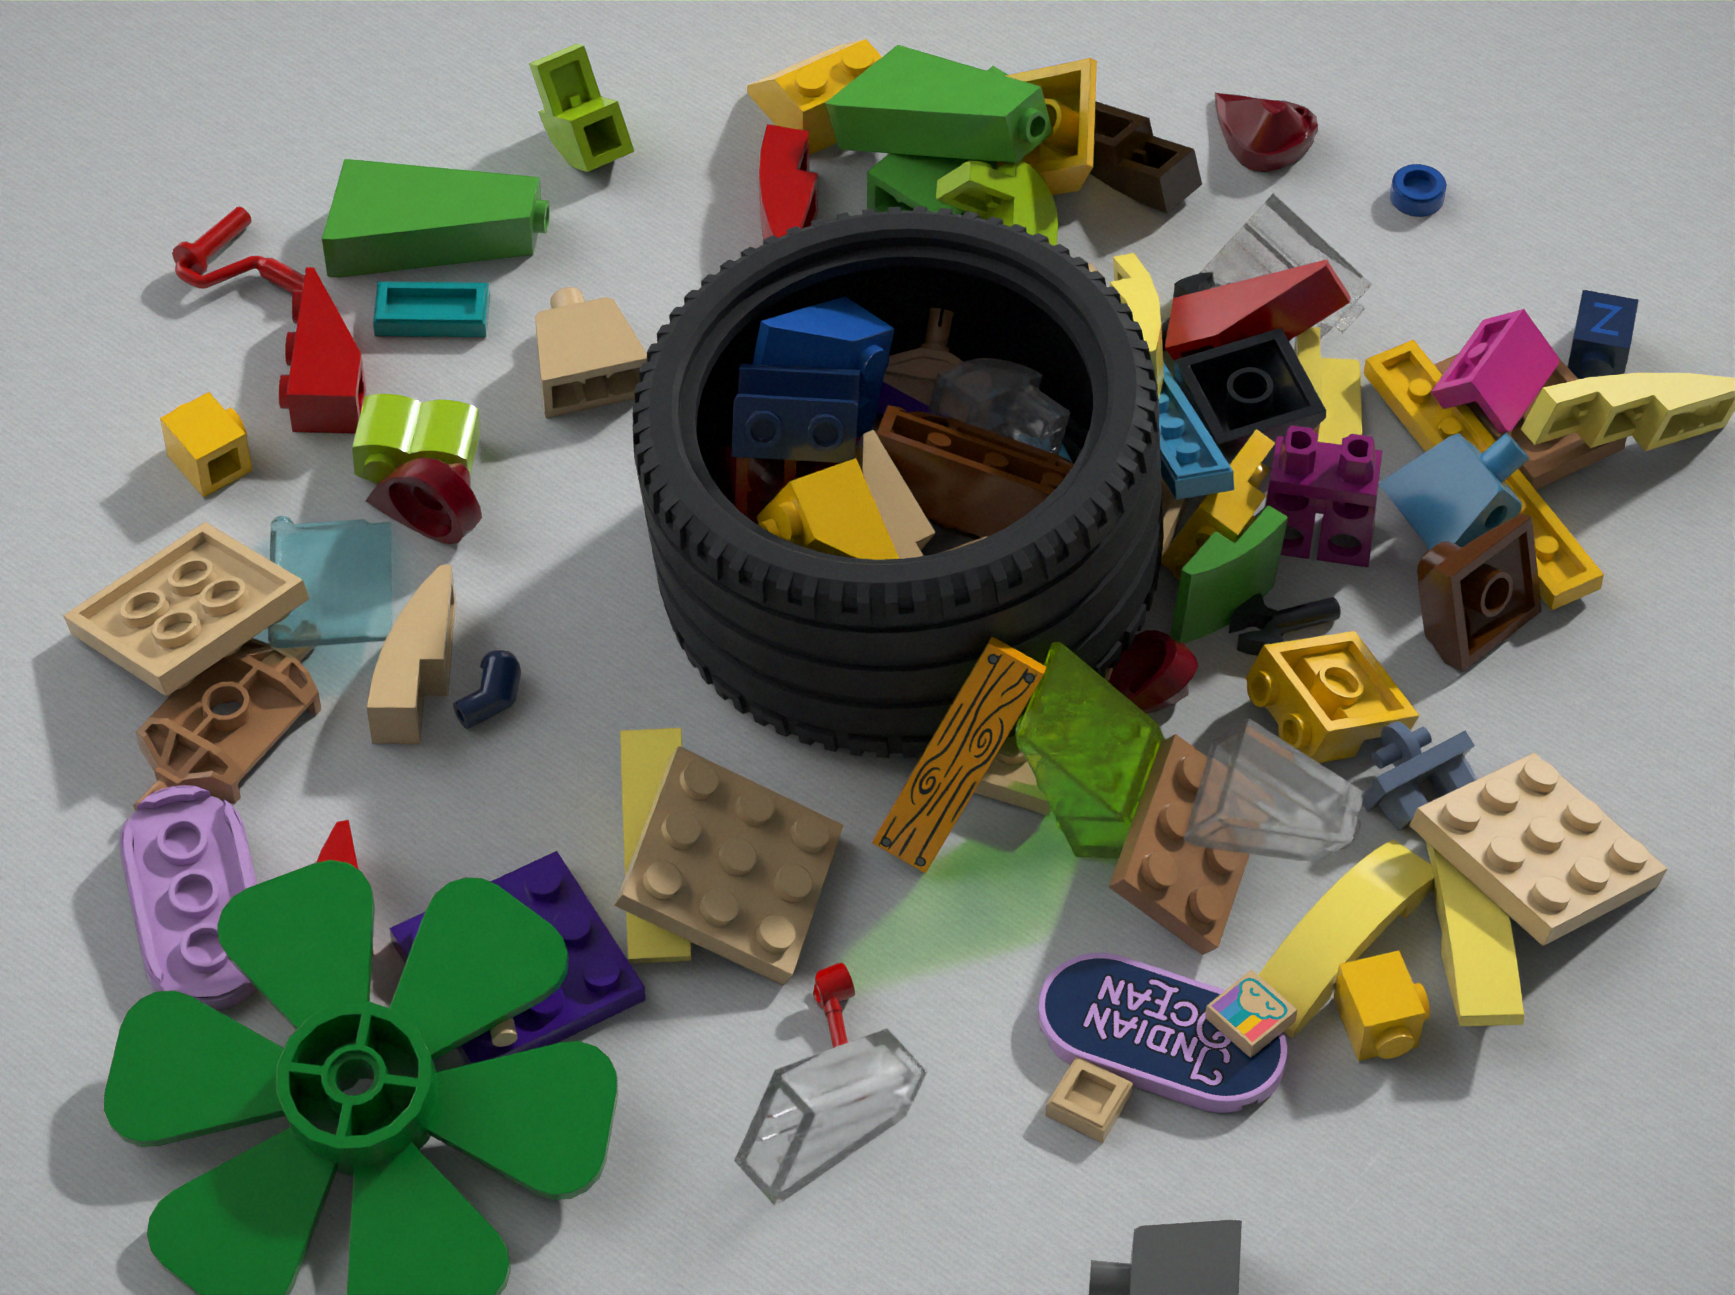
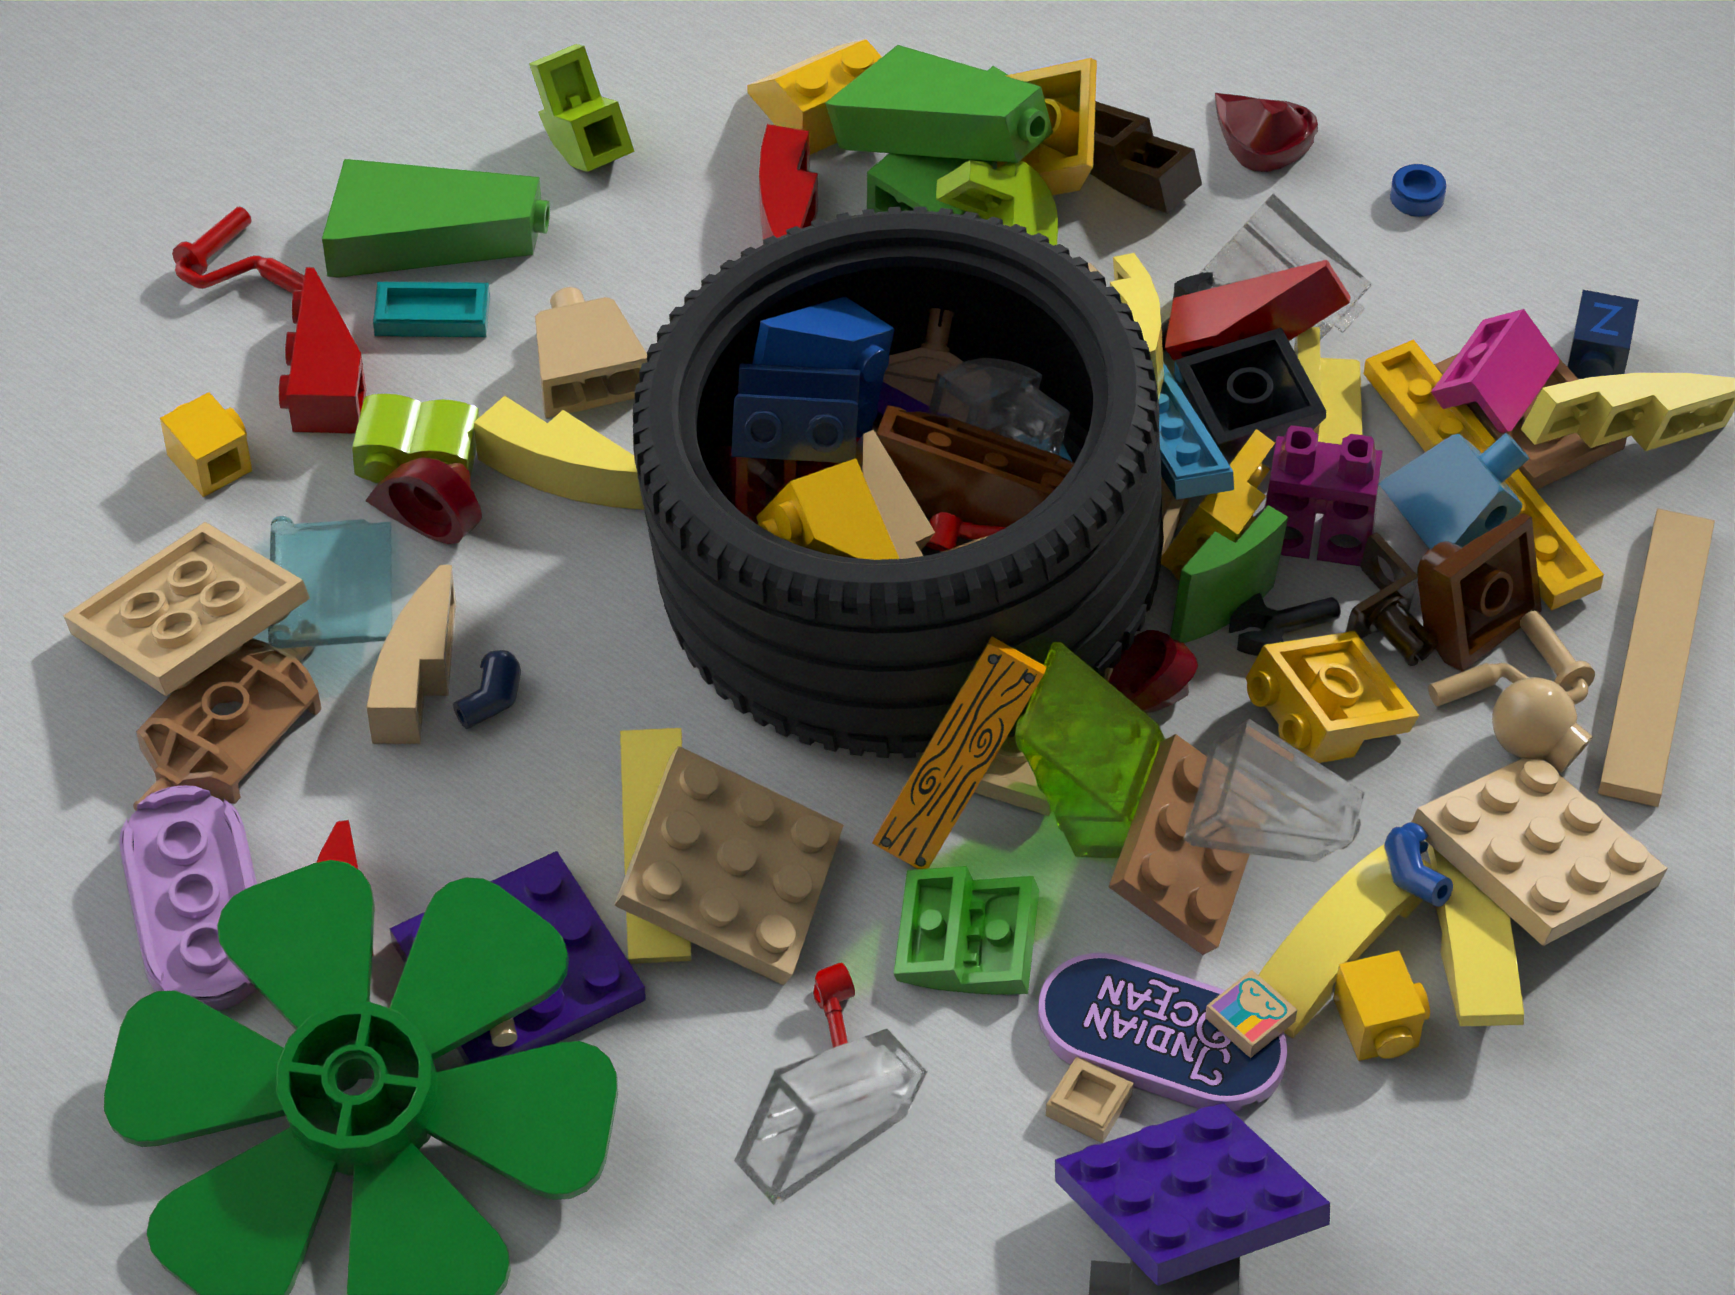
sand blue hips [1358,721,1477,831] -> none
none -> light yellow slope [474,396,644,510]
none -> bright green slope [893,866,1039,995]
none -> red hand [925,512,1006,552]
none -> dark purple plate [1055,1103,1330,1286]
none -> dark brown bracket [1345,532,1438,666]
none -> blue arm [1384,822,1453,907]
none -> tan piece [1428,610,1595,707]
none -> tan piece [1492,677,1593,773]
none -> tan tile [1598,508,1715,807]

